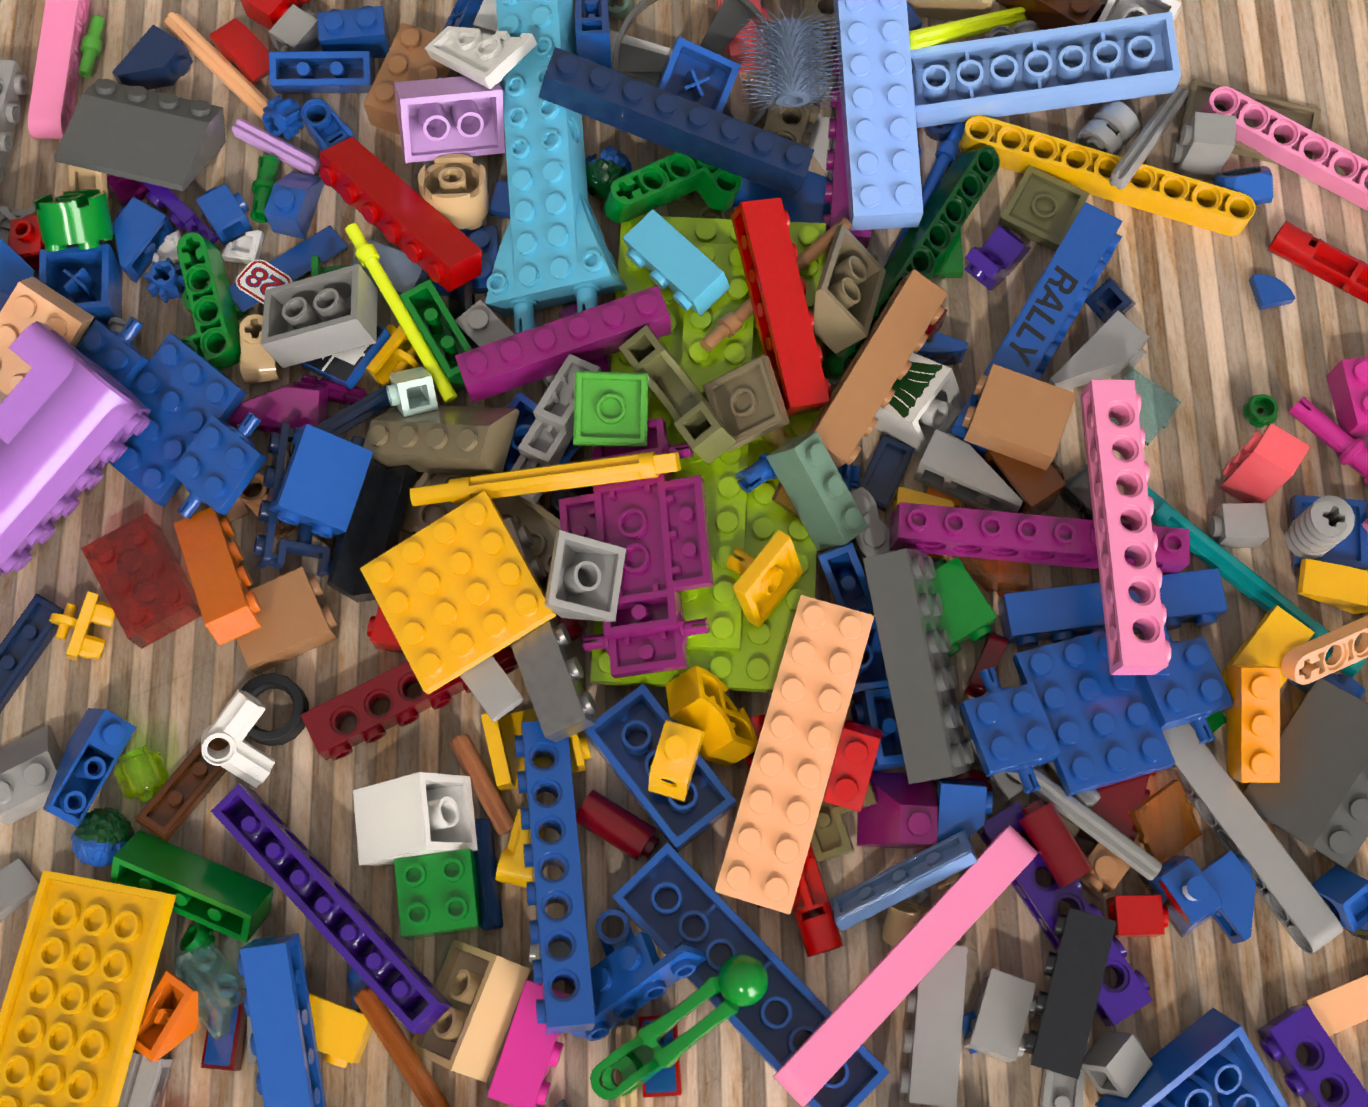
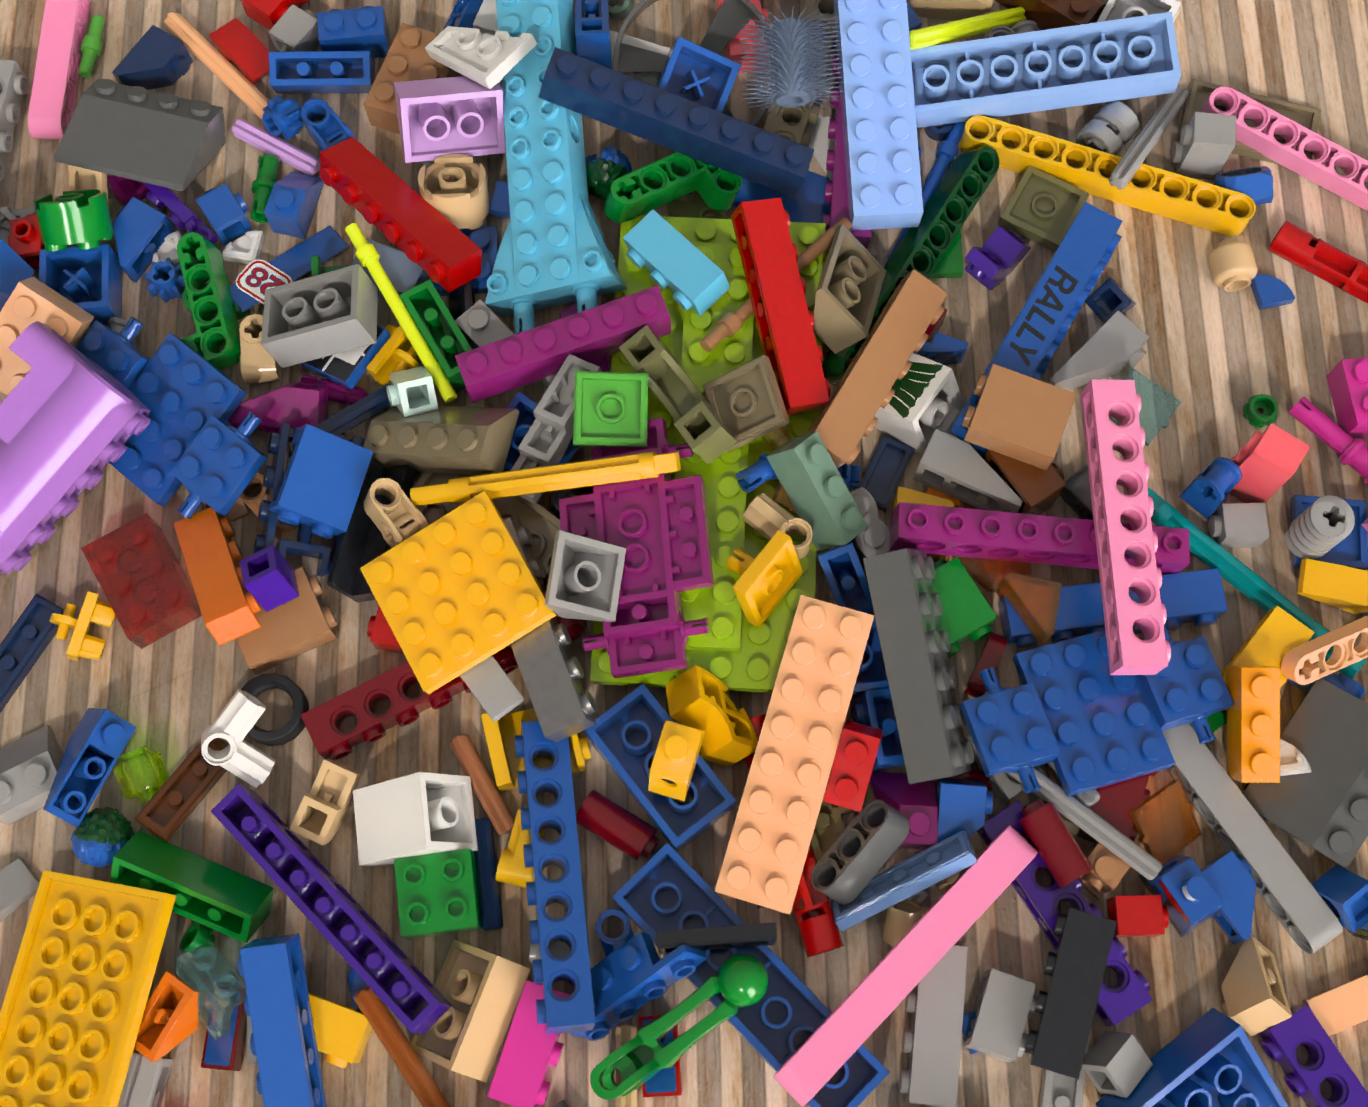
none -> dark purple brick [240,545,299,612]
none -> tan brick [289,758,362,845]
none -> tan piece [364,478,428,548]
none -> black tile [656,923,777,954]
none -> tan piece [742,493,813,560]
none -> dark grey beam [811,799,910,904]
none -> clear orange slope [997,573,1062,646]
none -> blue piece [1179,457,1242,519]
none -> tan head [1208,238,1258,292]
none -> tan slope [1221,935,1292,1036]
none -> white tile [1280,739,1311,776]

